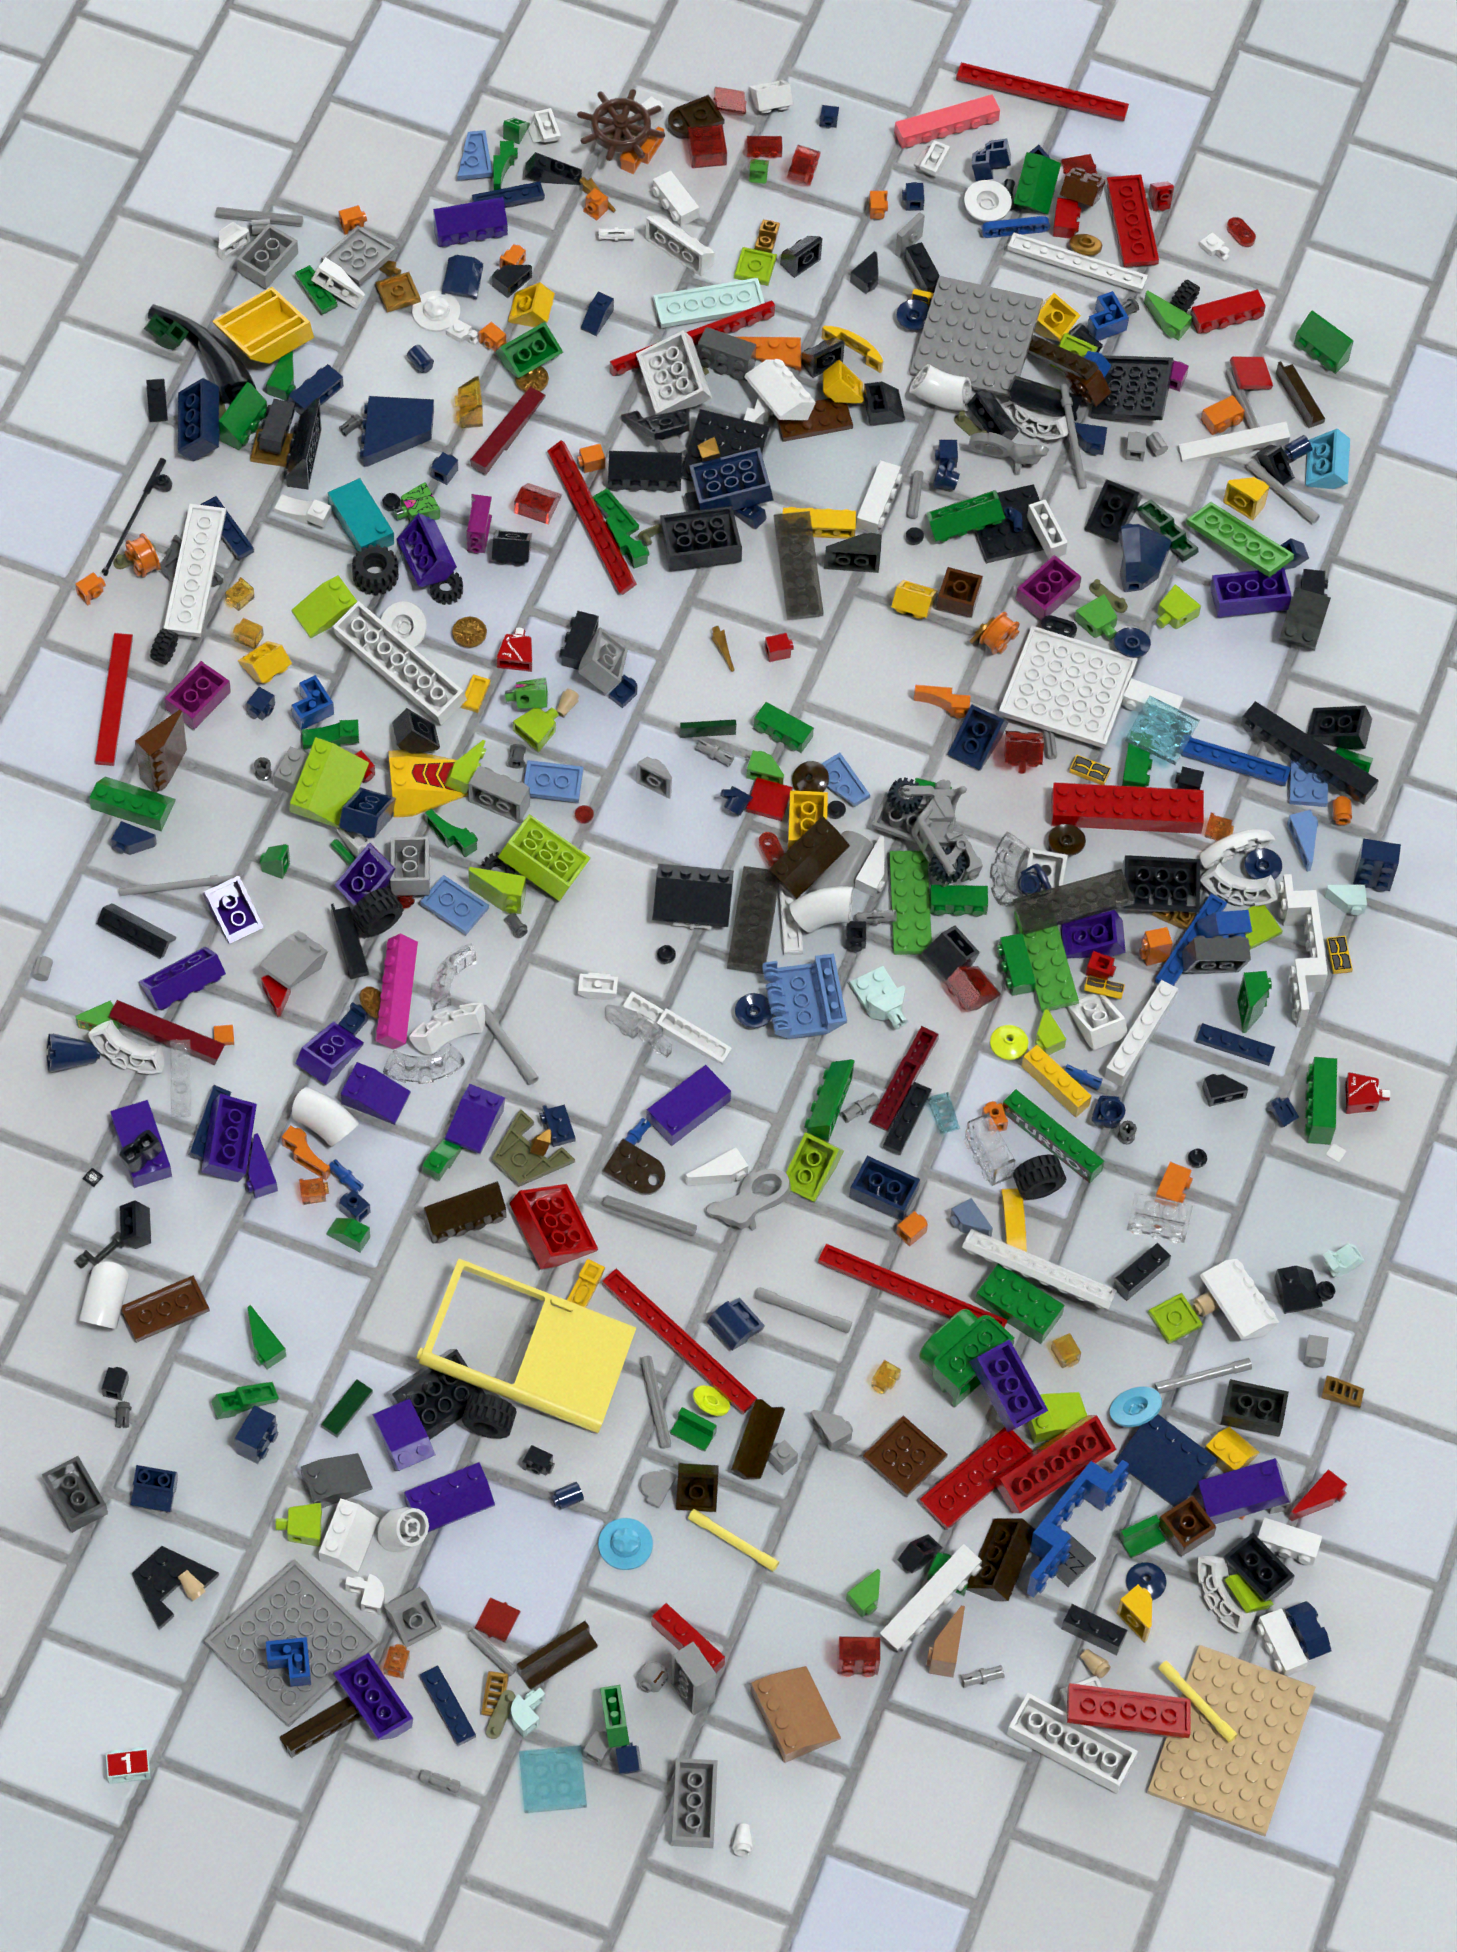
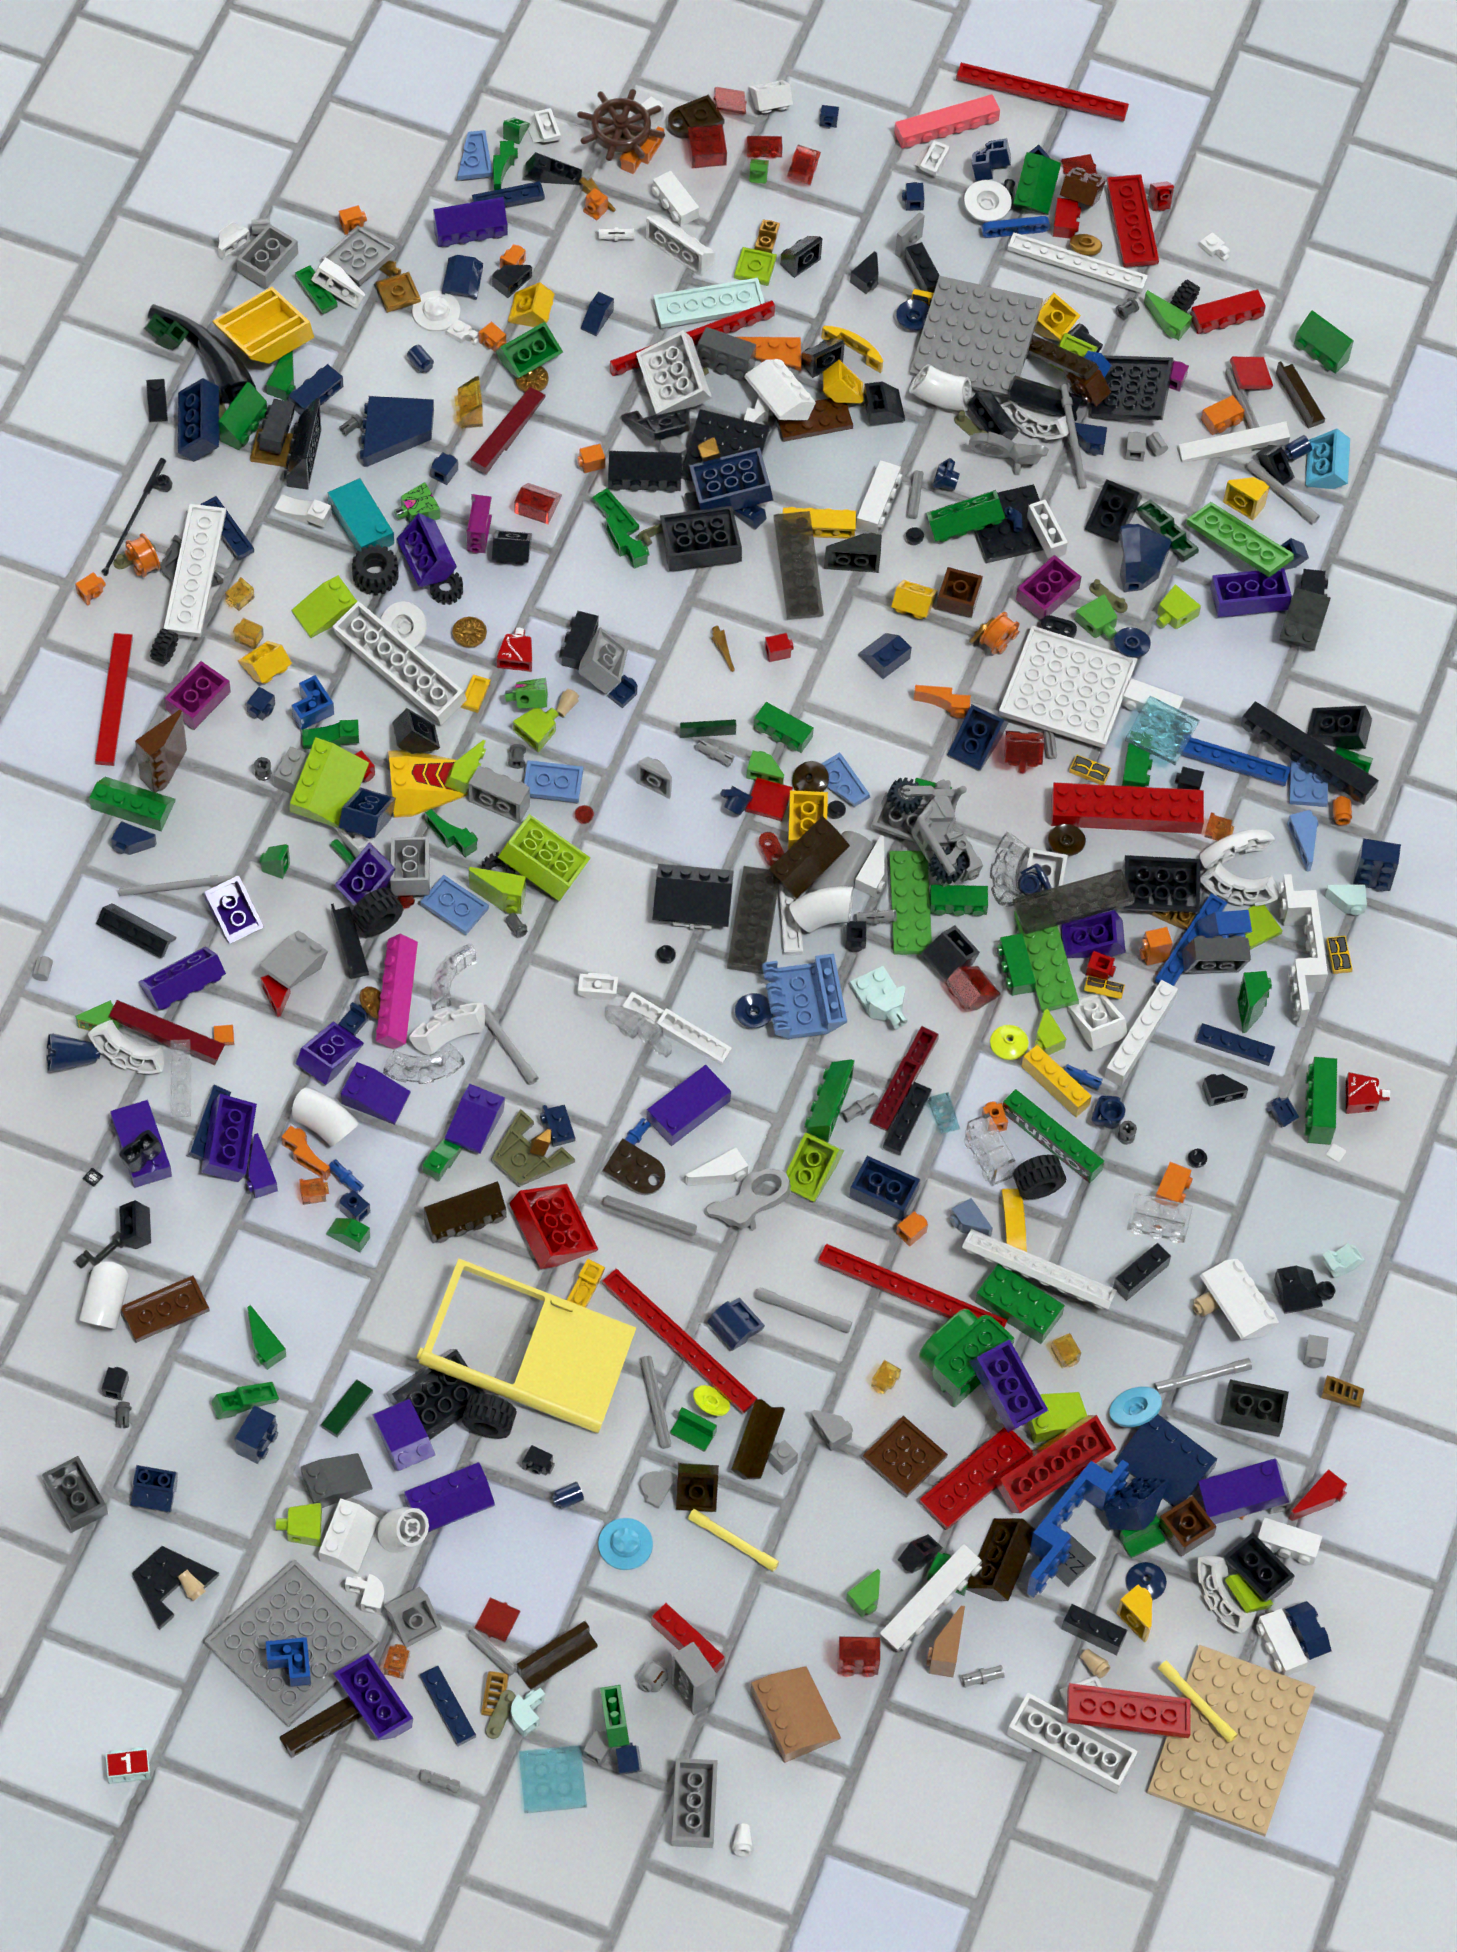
light grey axle [216,207,304,226] -> none
black plate [382,493,401,510] -> none
red plate [547,440,637,595] -> none
orange brick [869,191,888,219] -> none
dark blue brick [935,440,958,468] -> none
blue brick [1087,291,1129,341] -> none
lime tile [1148,1293,1203,1344] -> none
yellow slope [1205,1427,1260,1473] -> none
clear red plate [1227,217,1256,247] -> none
dark blue dish [1245,848,1282,880] -> none
none -> dark blue slope [858,633,912,679]
none -> dark blue slope [1104,1477,1169,1530]

